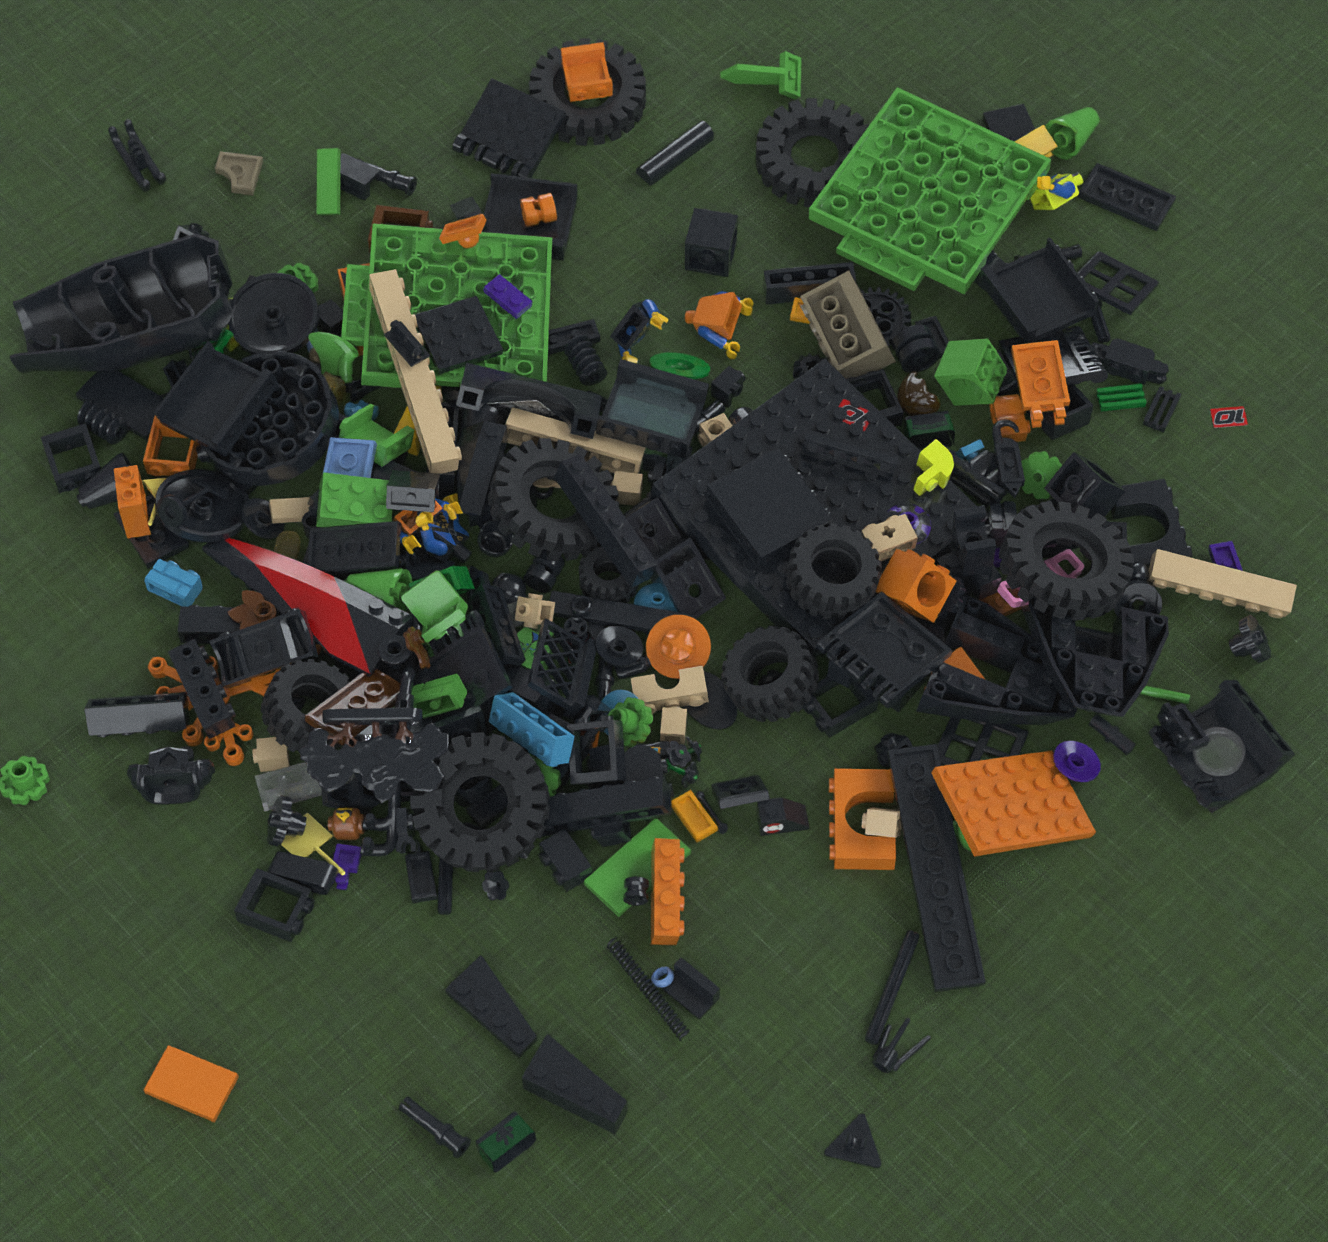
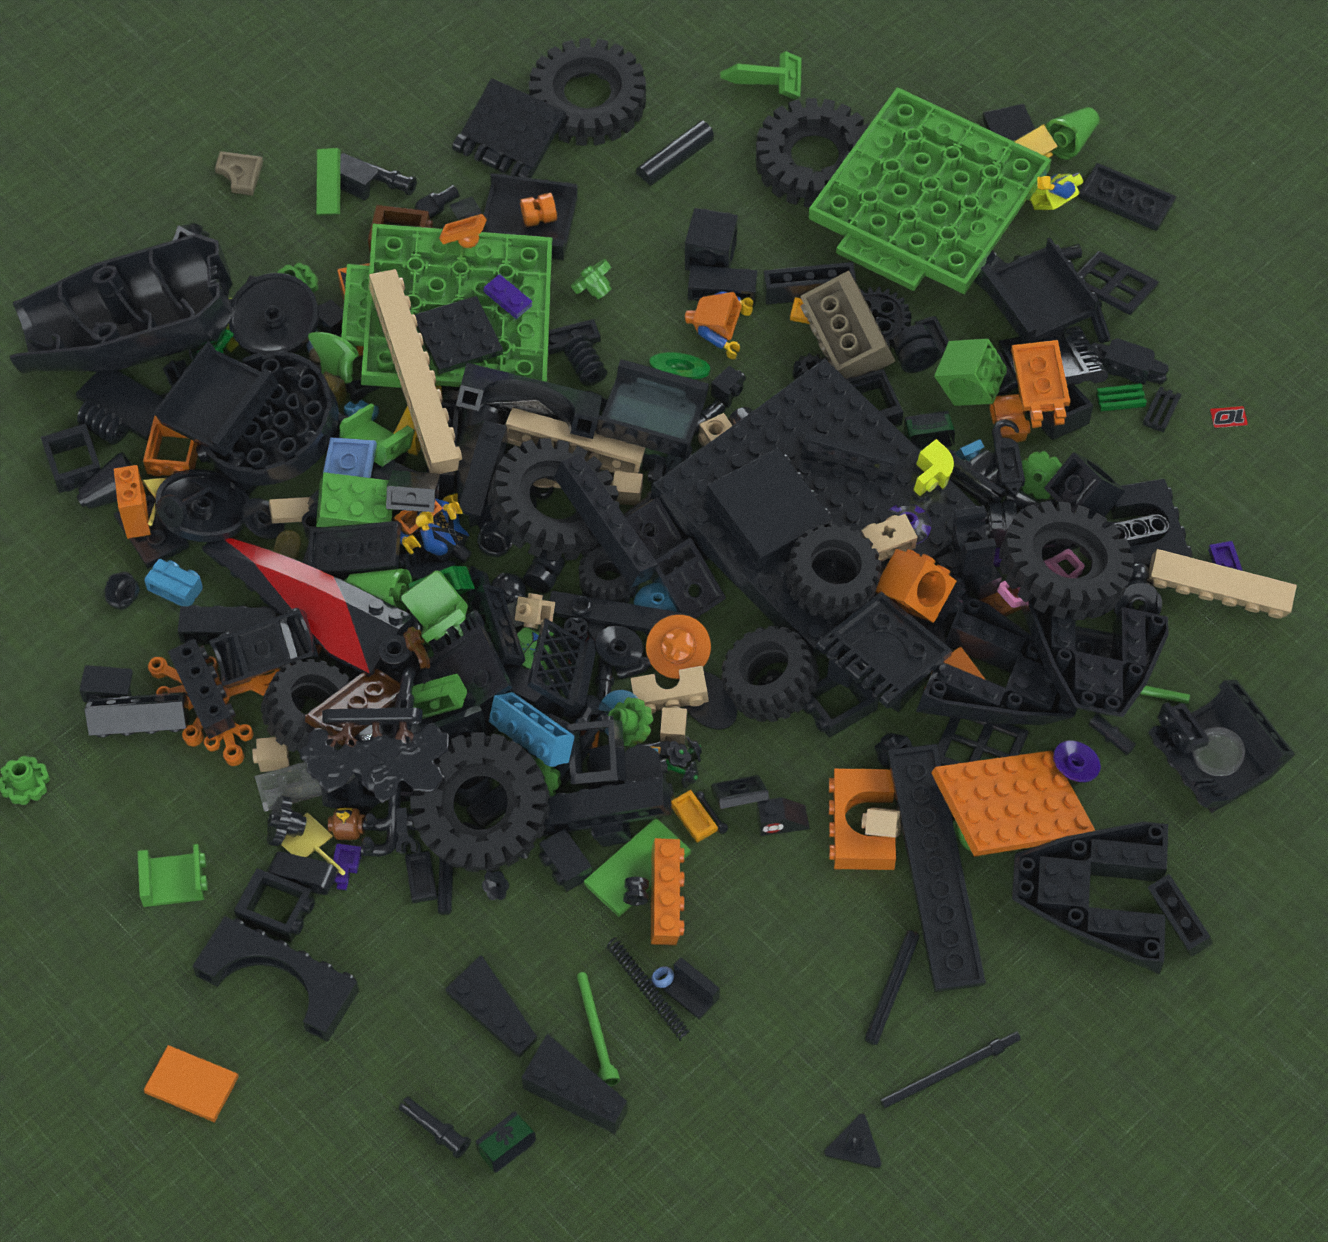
black piece [108,119,166,192] -> none
black piece [127,746,215,805] -> none
reddish brown plate [228,590,276,630] -> none
black hinge [384,320,430,367] -> none
orange panel [561,42,613,102] -> none
torso [610,299,668,363] -> none
sticker [839,399,869,431] -> none
black plant [872,1017,931,1074] -> none
dark brown piece [897,372,940,416] -> none
black plant [1229,615,1271,663] -> none
none -> black panel [79,665,133,702]
none -> black hair [104,572,140,610]
none -> bright green panel [138,844,208,907]
none -> black arch [193,916,359,1042]
none -> black arm [414,185,460,219]
none -> bright green plant [571,259,612,299]
none -> bright green piece [577,972,620,1087]
none -> black brick [688,265,757,305]
none -> black bar [880,1031,1021,1109]
none -> black cone [1004,490,1040,511]
none -> black piece [1012,822,1168,974]
none -> black beam [1114,514,1169,546]
none -> black brick [1148,874,1213,957]

